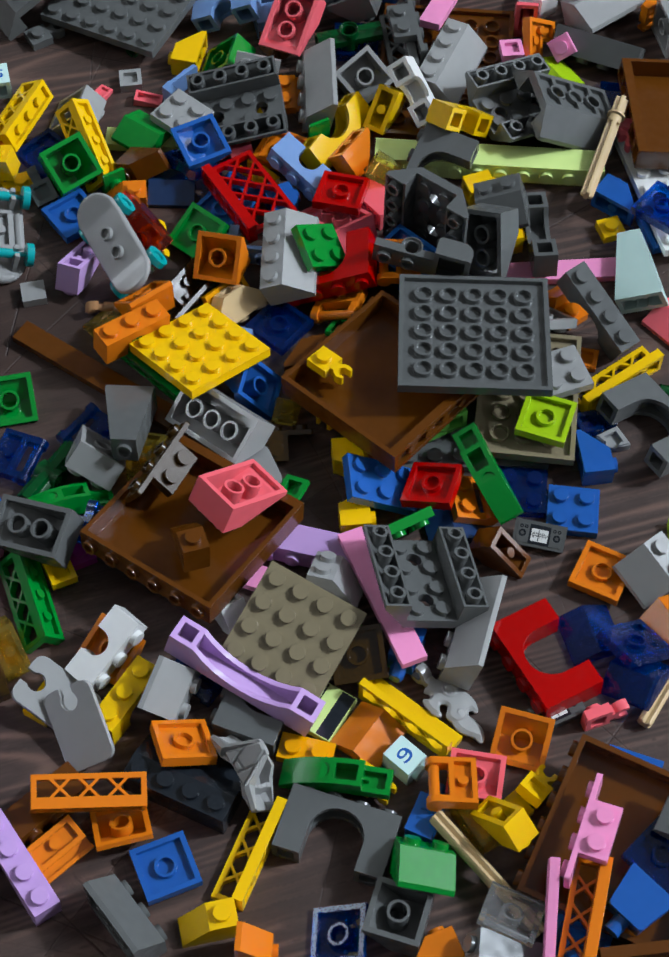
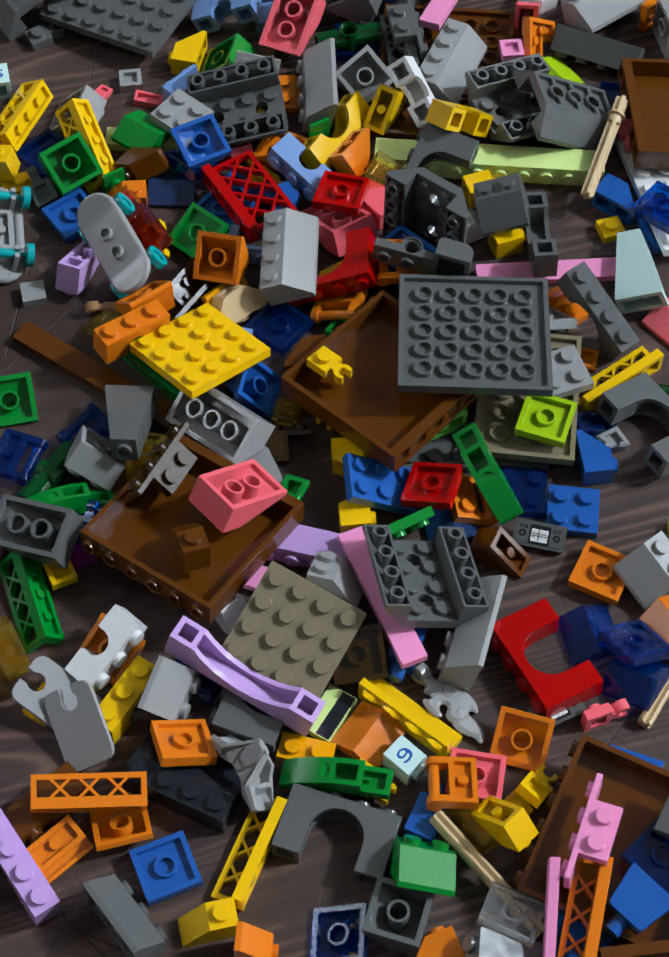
green plate [291,223,345,272] -> none
dark grey slope [466,203,519,277] -> none
bright pink plate [547,32,577,63] -> none

